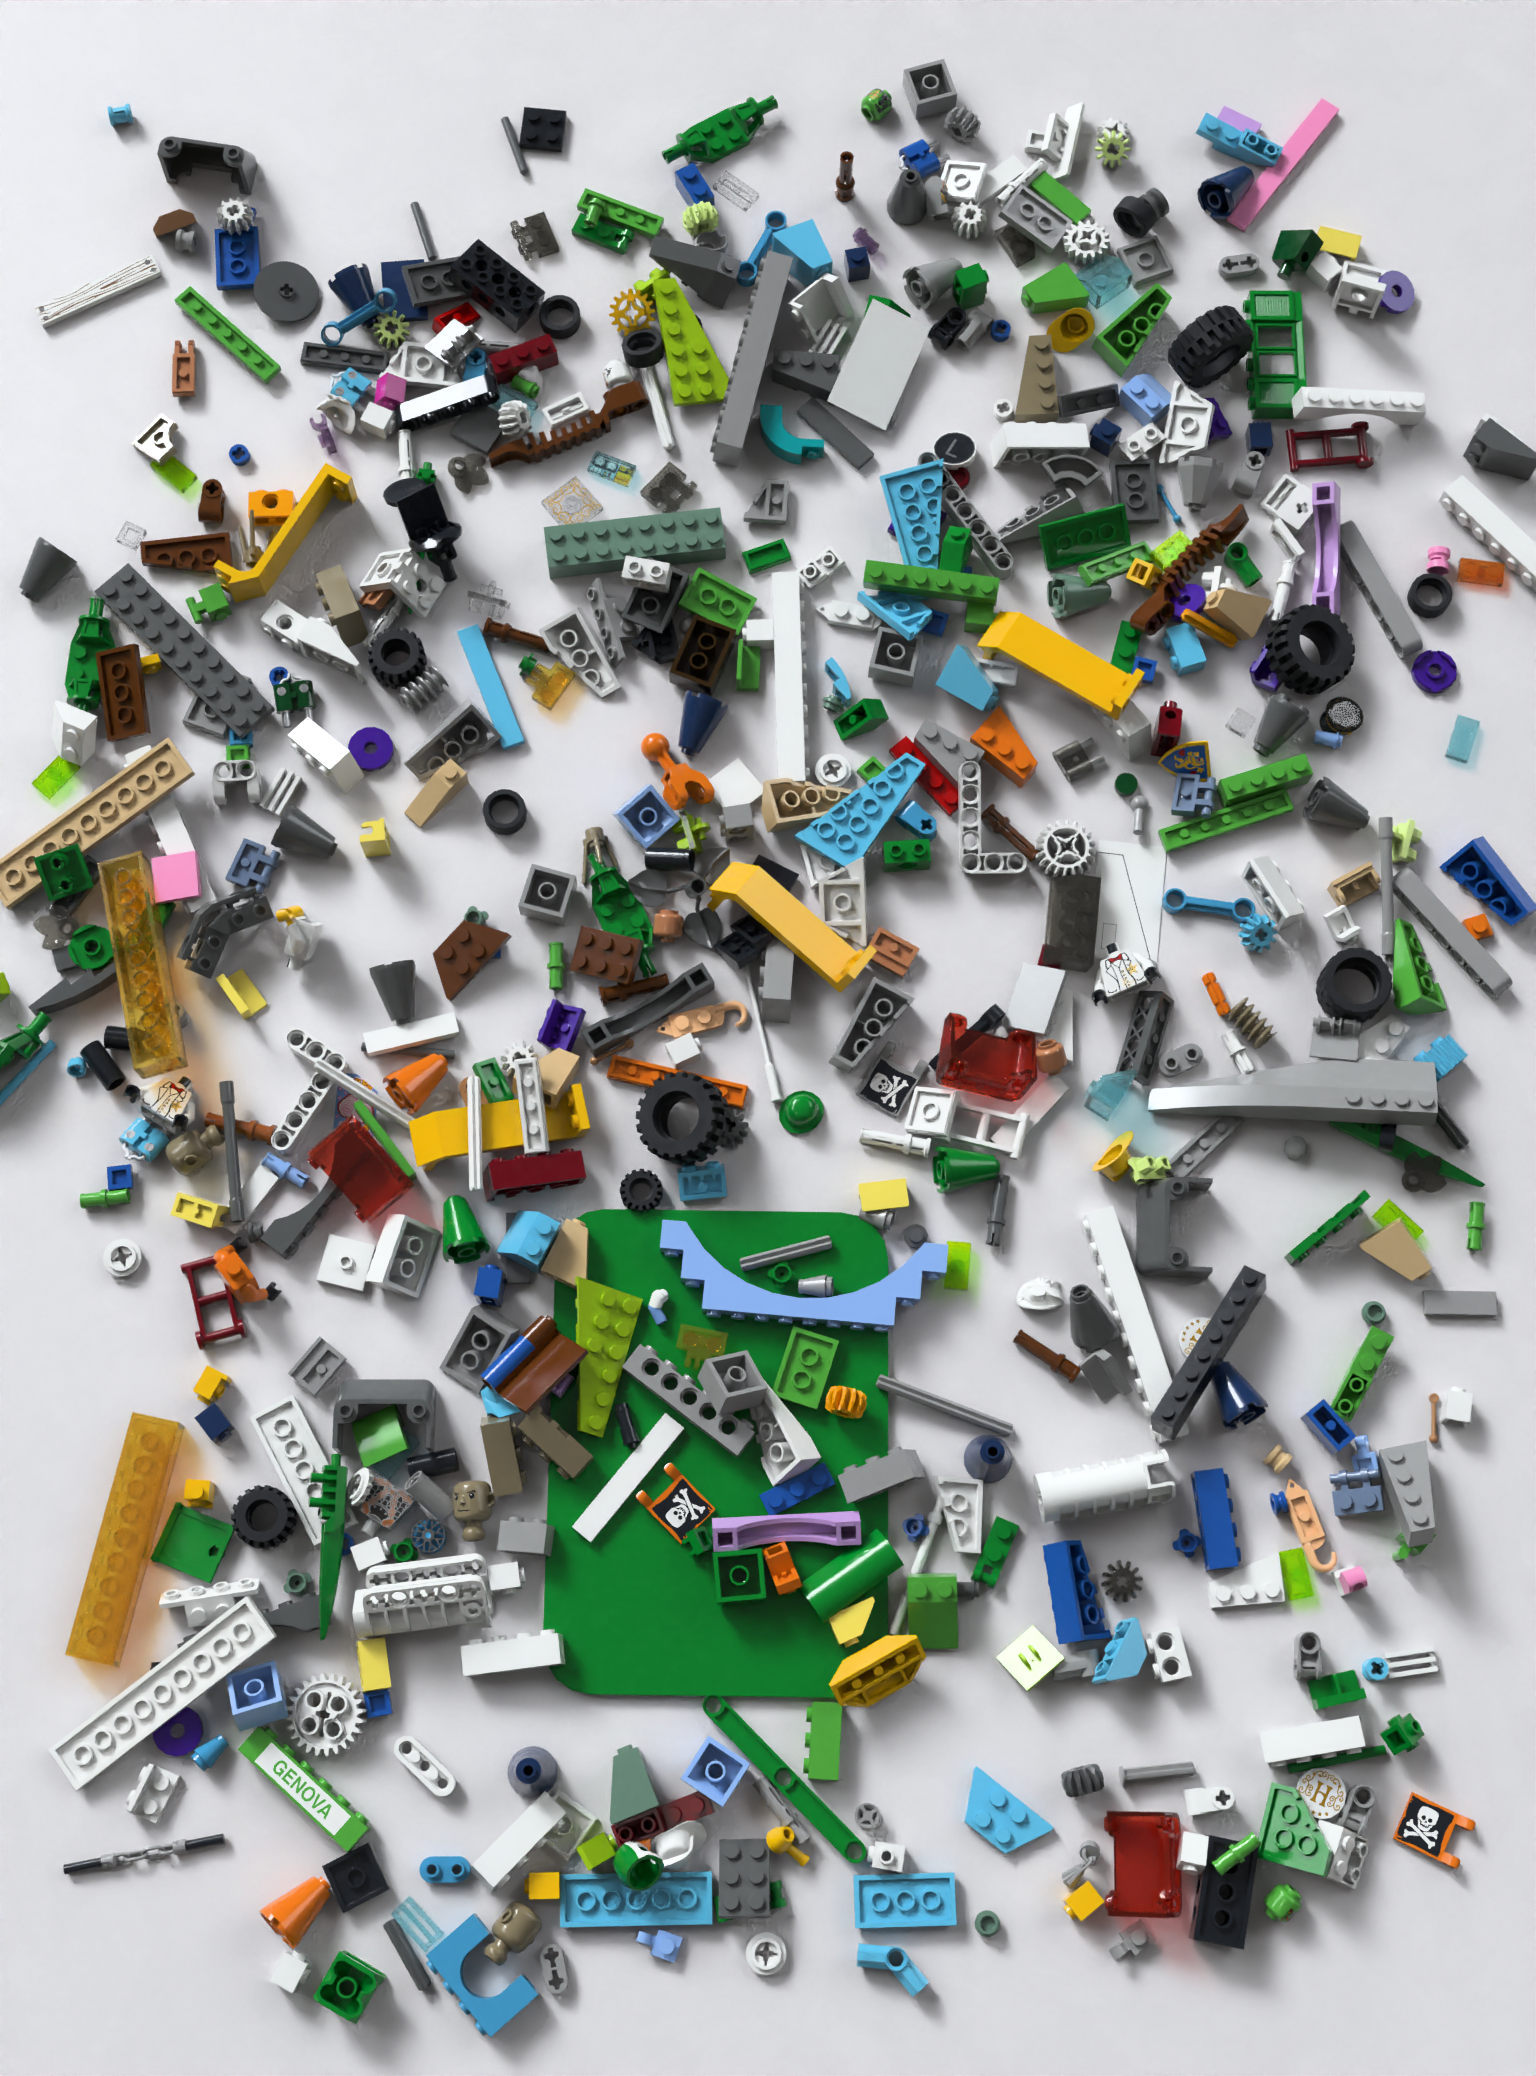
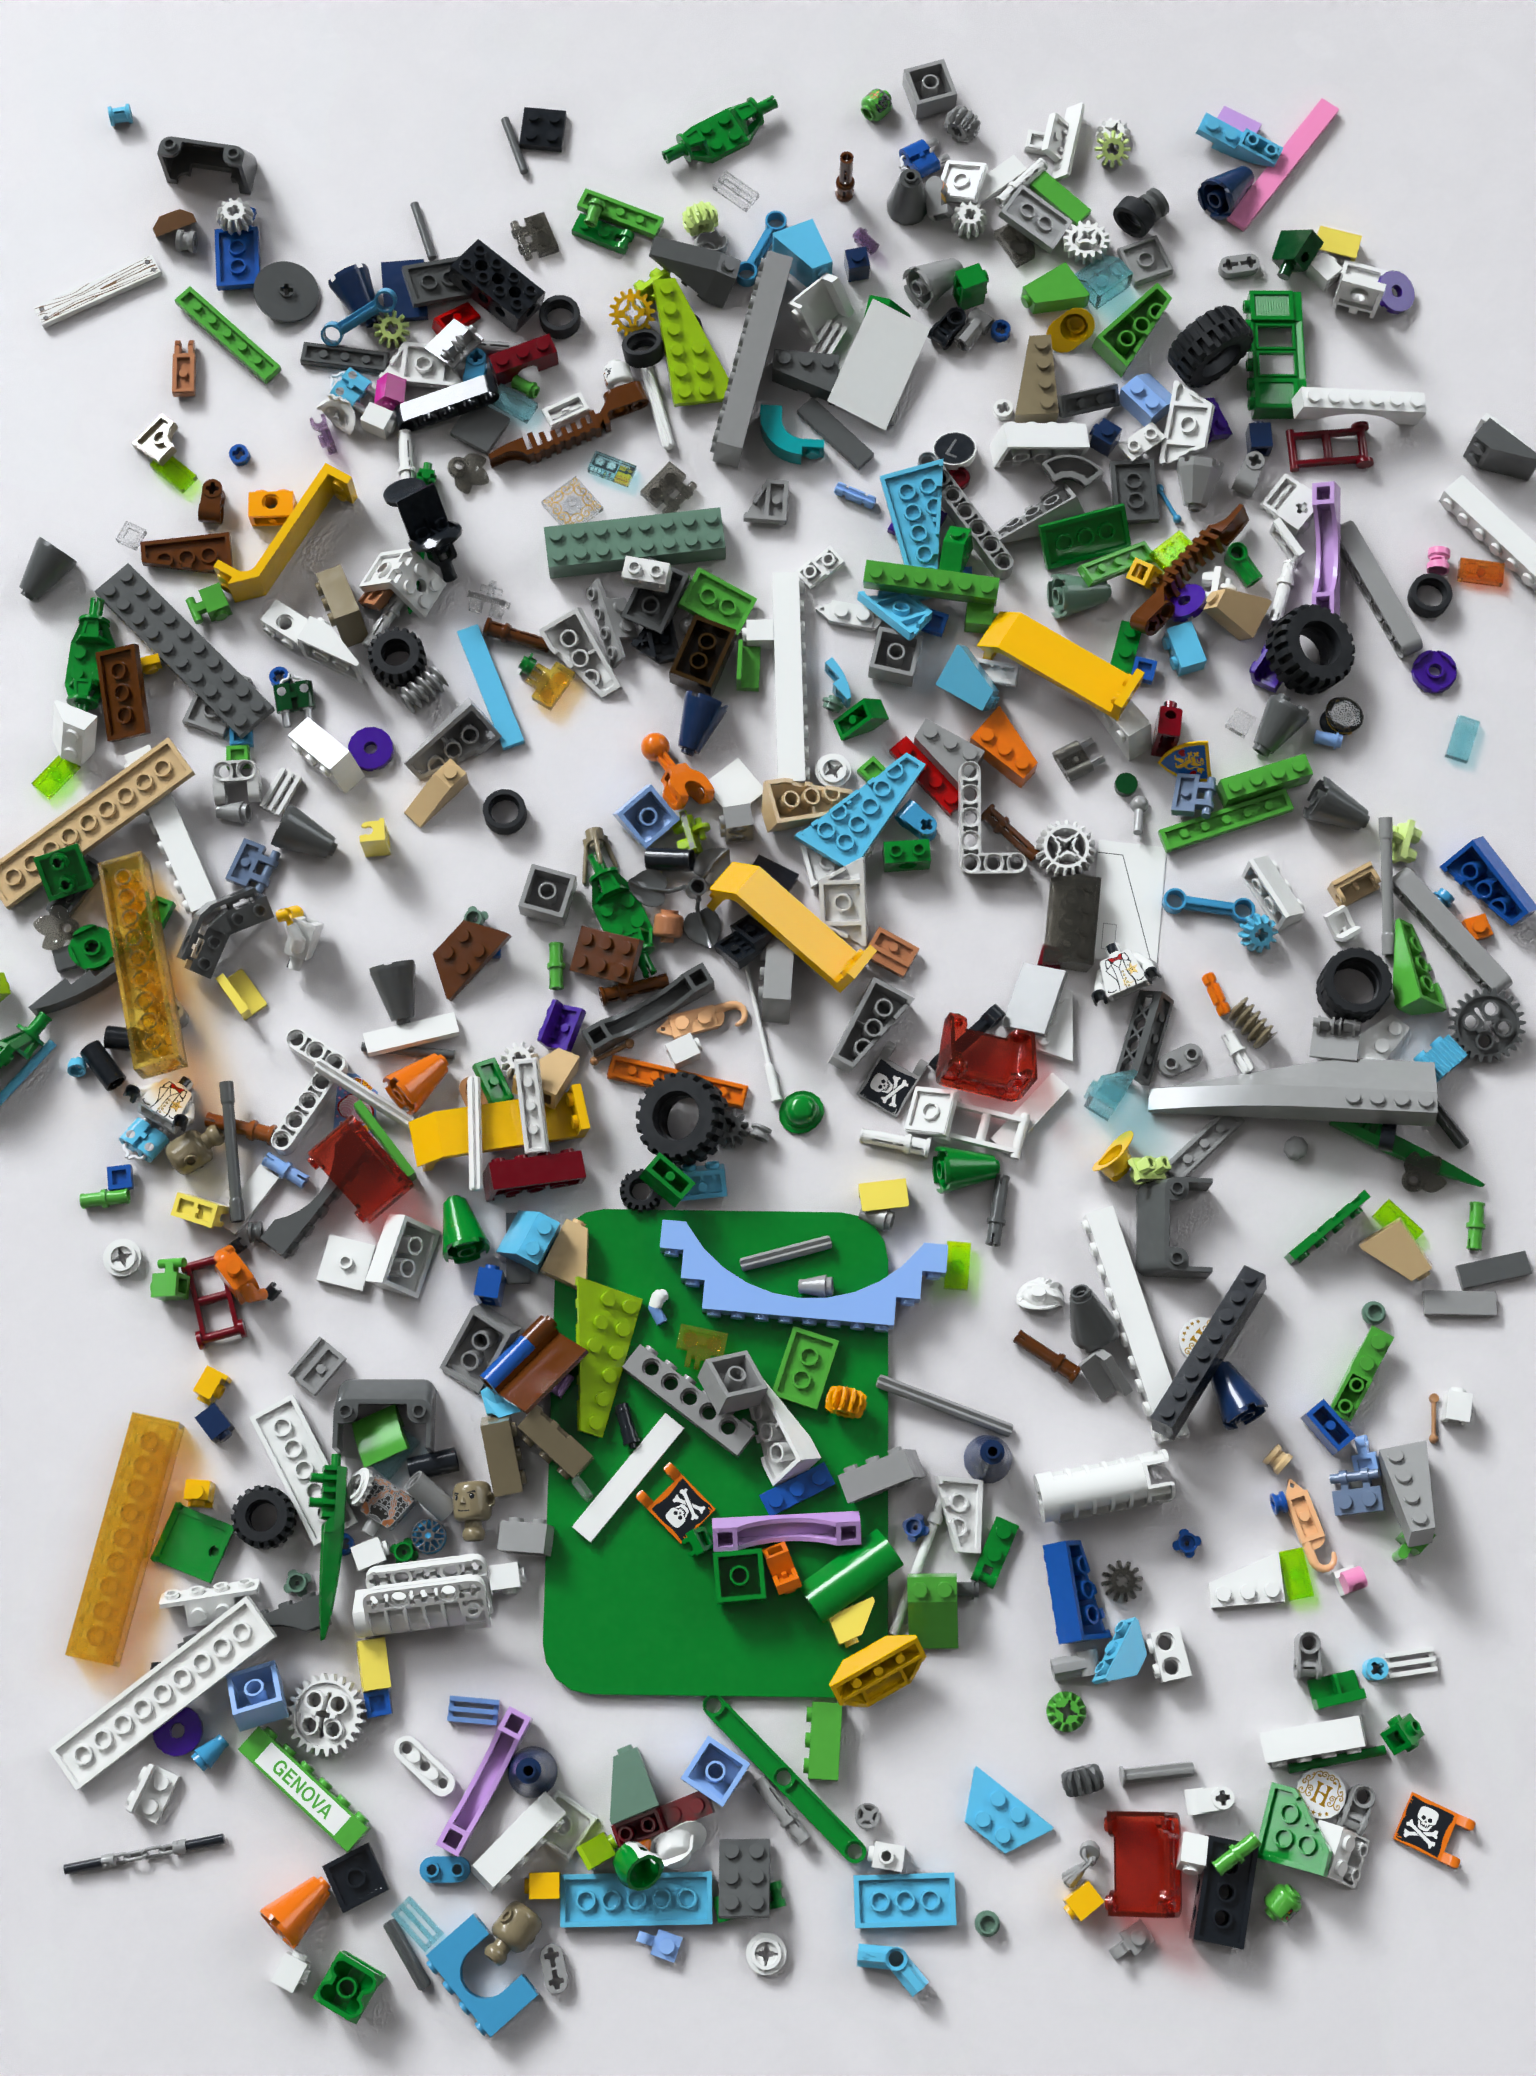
bright pink tile [151,851,202,905] -> none
dark tan plant [238,509,274,568] -> none
white brick [461,1629,565,1677] -> none
white gear [497,400,533,439] -> none
blue brick [675,163,714,207] -> none
green tile [742,539,791,575] -> none
yellow bar [766,1826,810,1867] -> none
green plate [768,1261,796,1289] -> none
dark grey plate [904,1224,928,1248] -> none
piece [996,1625,1065,1692] -> none
nougat head [1034,1039,1067,1076] -> none
light orange axle [1180,609,1238,648] -> none
blue brick [1190,1468,1241,1572] -> none
none -> bright green brick [150,1257,190,1301]
none -> light grey cone [216,801,252,824]
none -> lavender arch [436,1706,533,1857]
none -> medium blue tile [447,1696,500,1726]
none -> clear tile [571,1475,594,1502]
none -> green brick [639,1152,696,1208]
none -> light grey bush [748,1123,772,1142]
none -> light blue axle [834,482,876,509]
none -> bright green gear [1046,1691,1086,1732]
none -> dark azure plate [1434,888,1455,908]
none -> dark grey gear [1448,987,1526,1063]
none -> dark grey tile [1455,1251,1532,1290]

